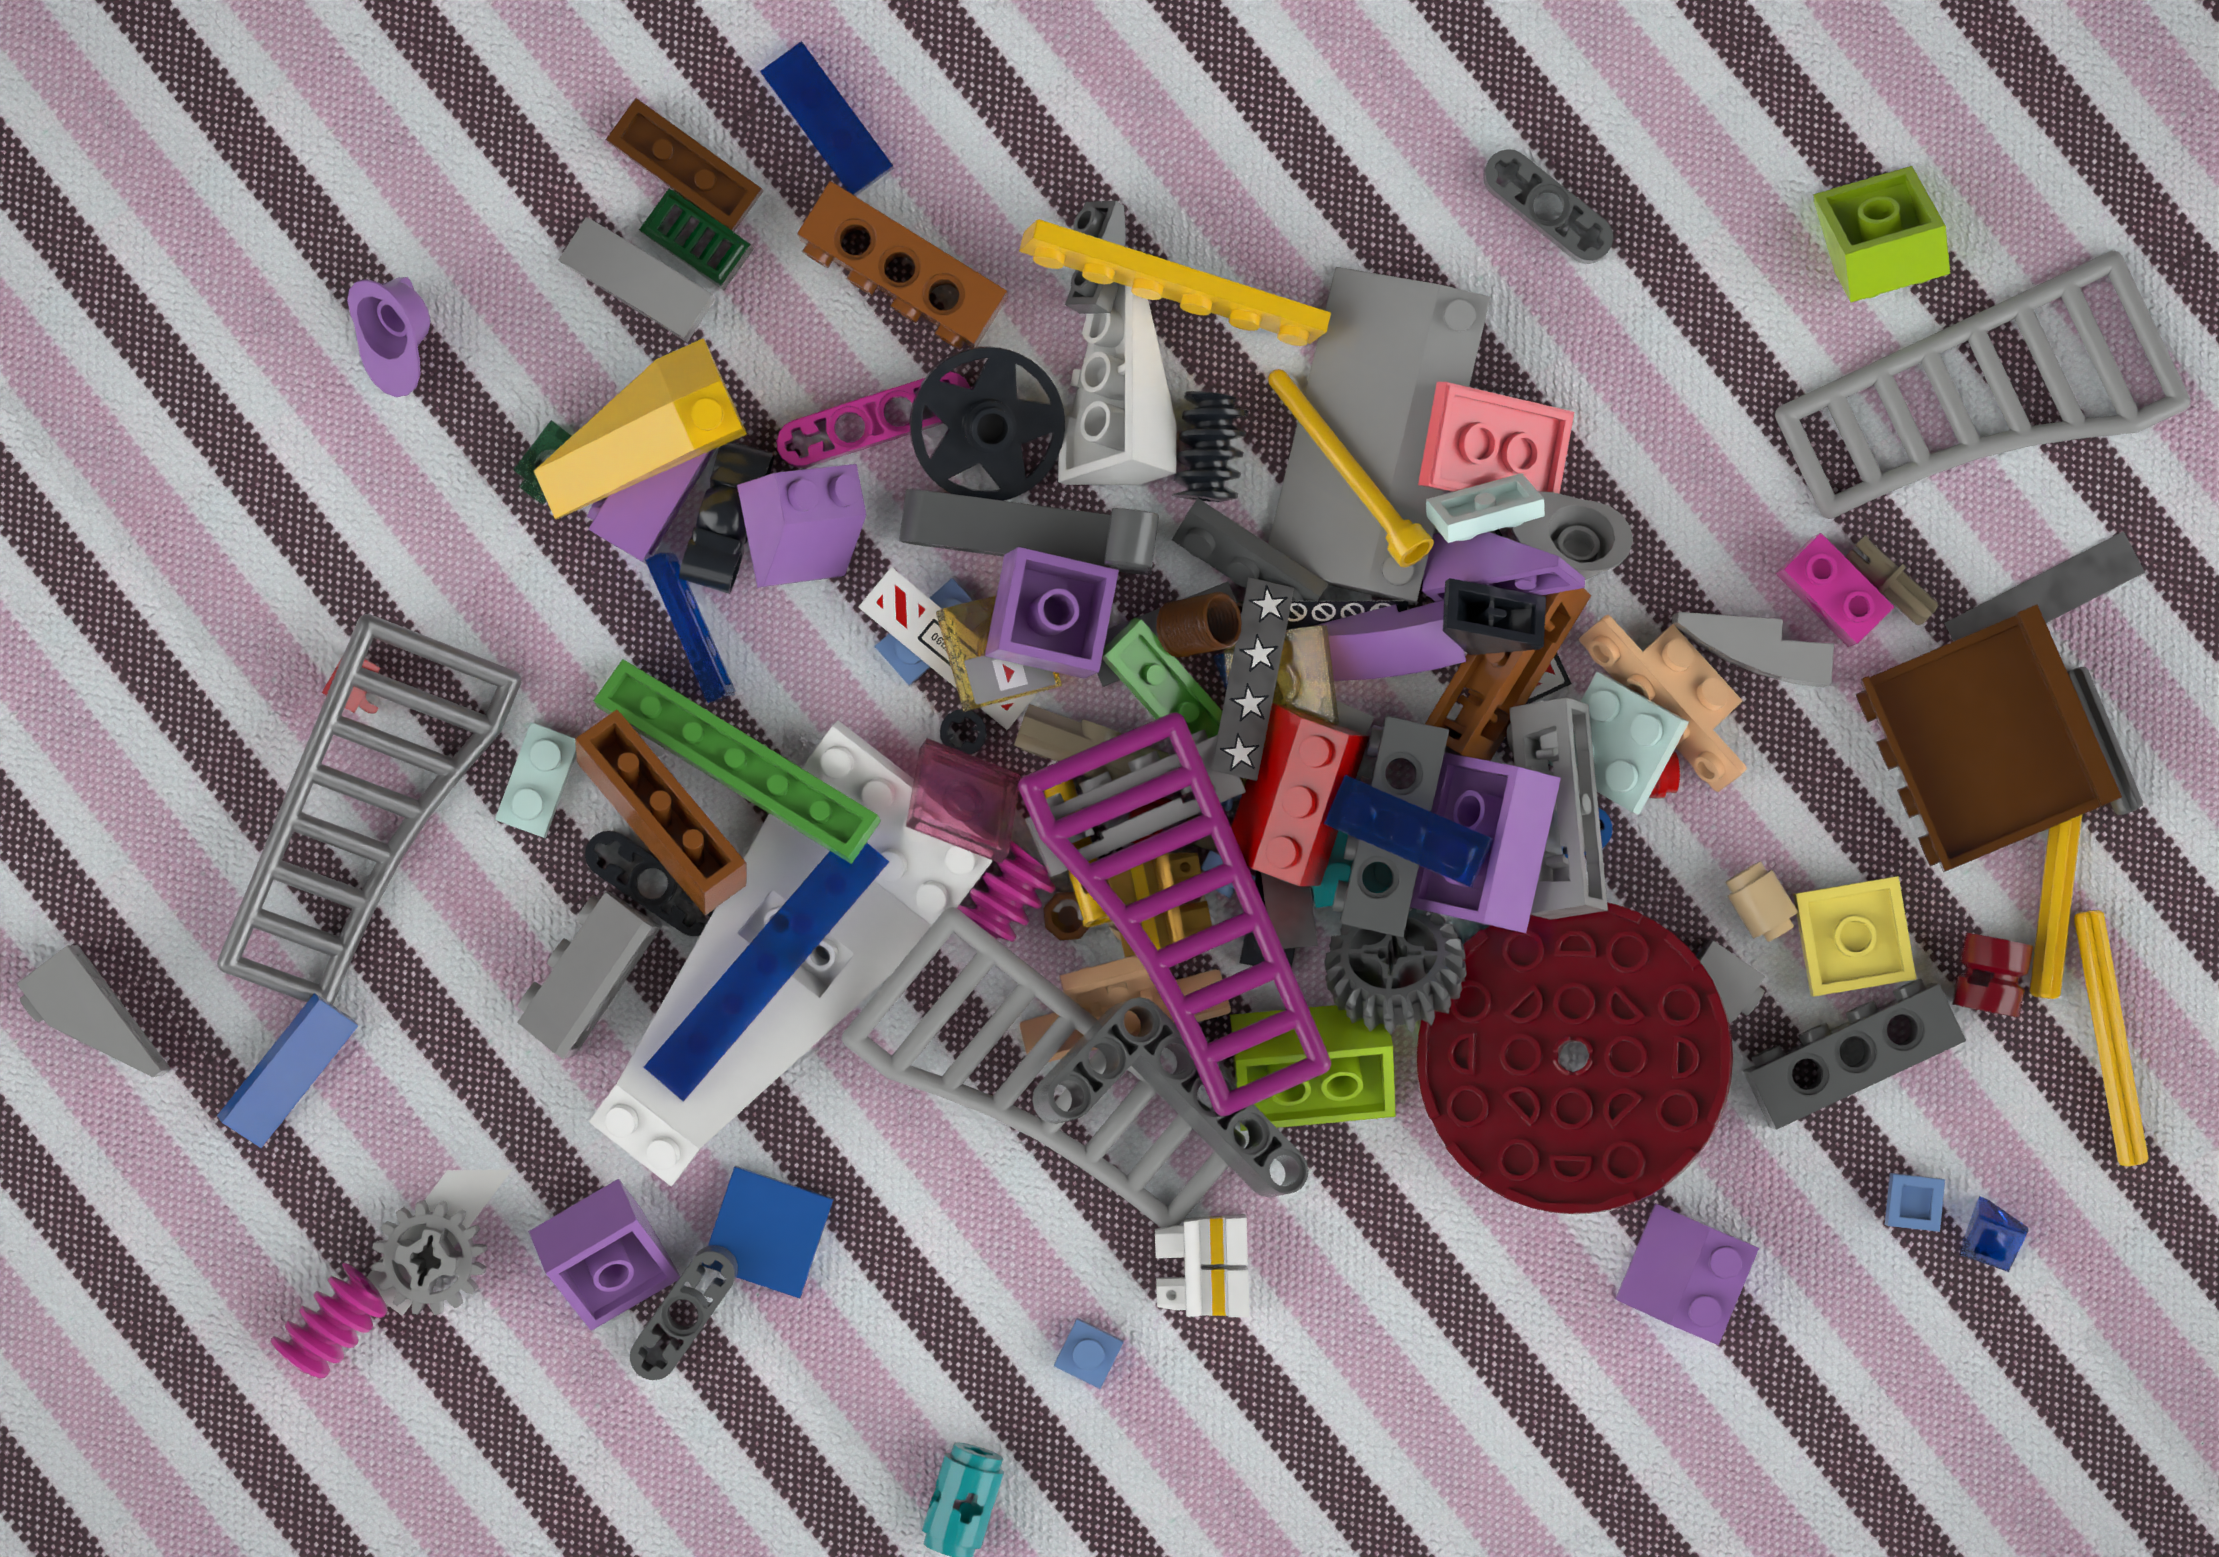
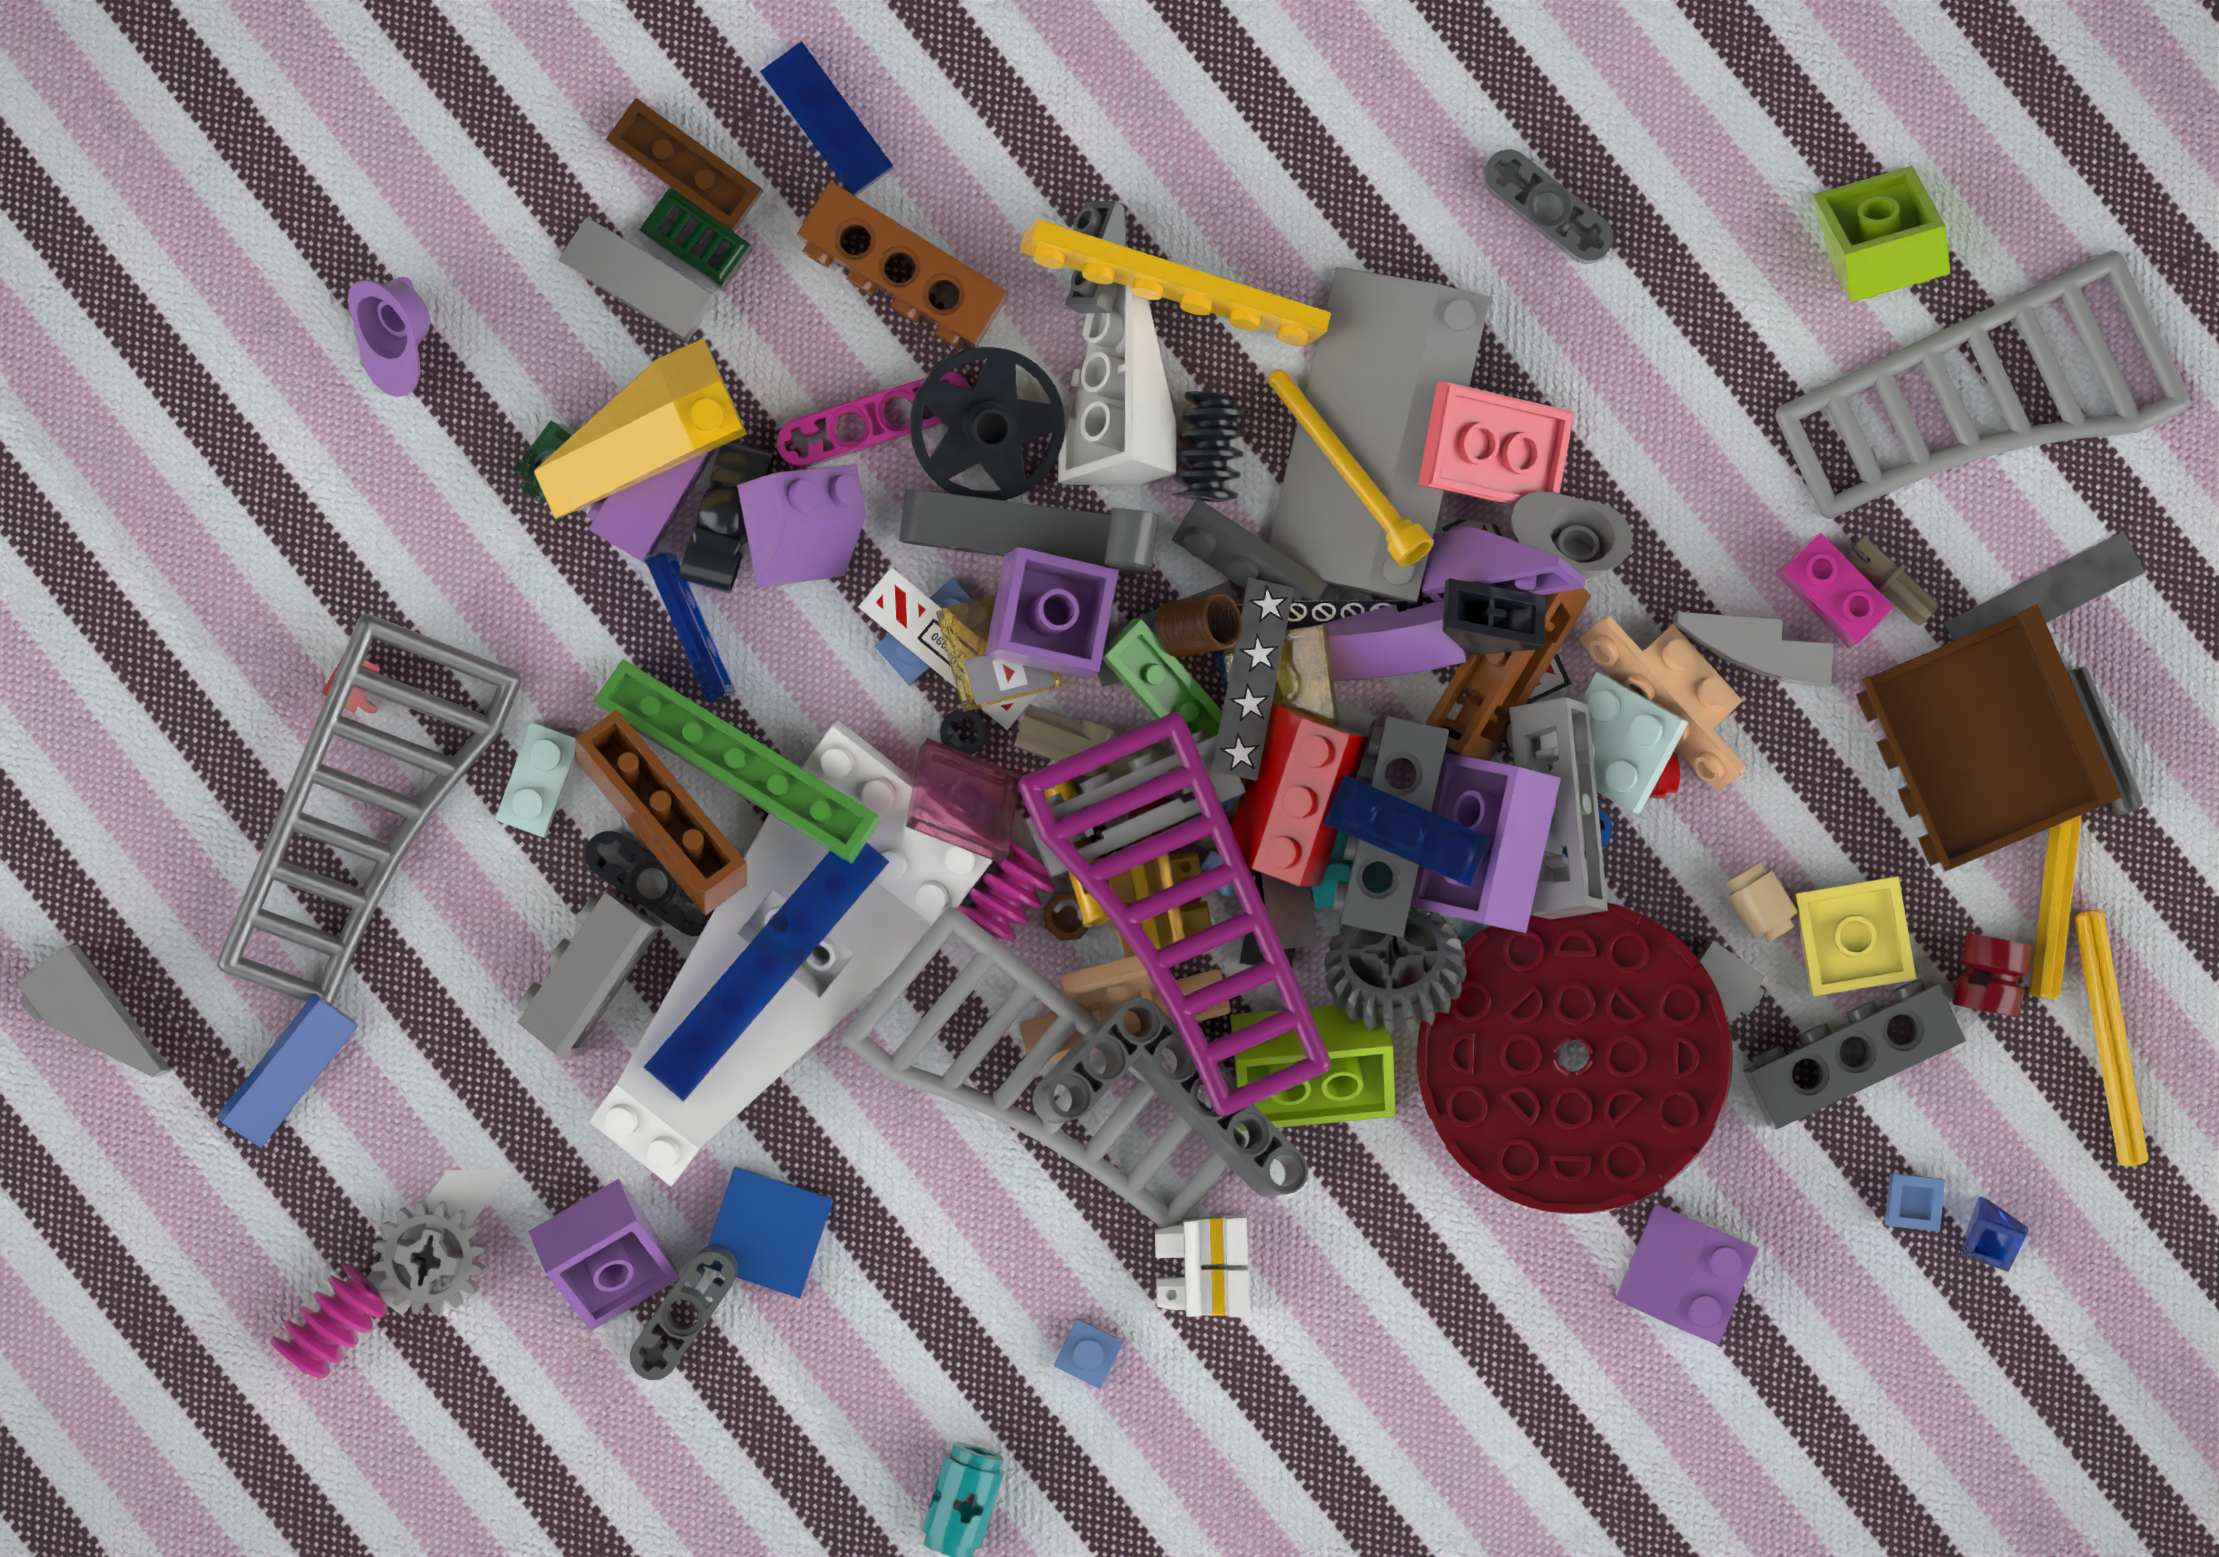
light aqua plate [1426,473,1545,543] -> none

